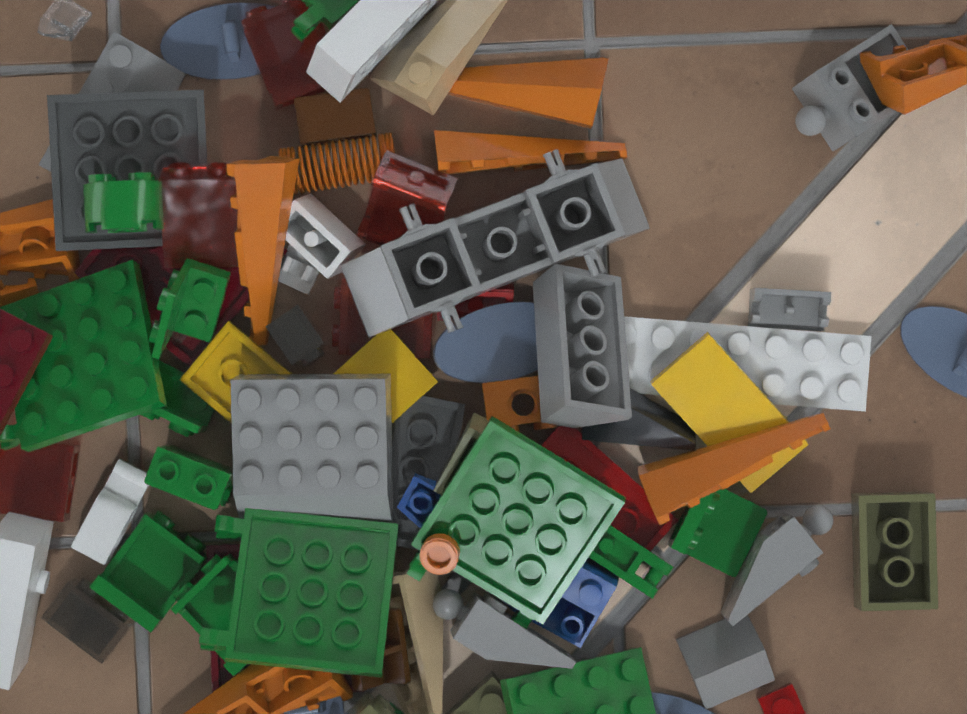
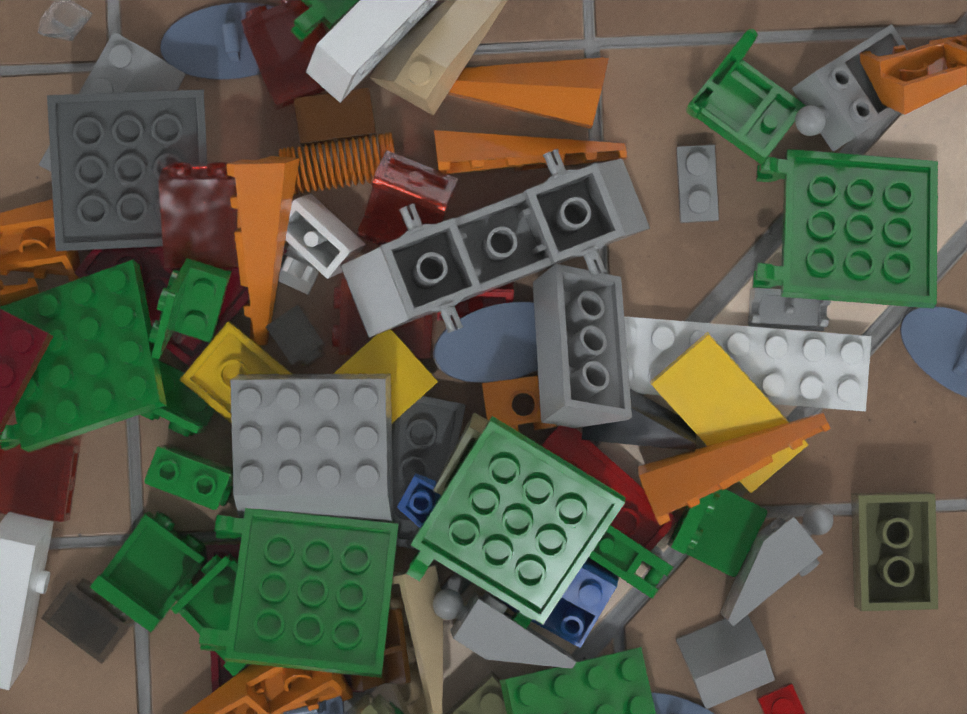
white piece [71,459,149,565] -> none
green brick [83,172,164,233] -> none
orange tile [419,534,460,575] -> none
none -> light grey plate [676,145,719,223]
none -> green piece [686,28,806,165]
none -> green plate [753,149,938,309]

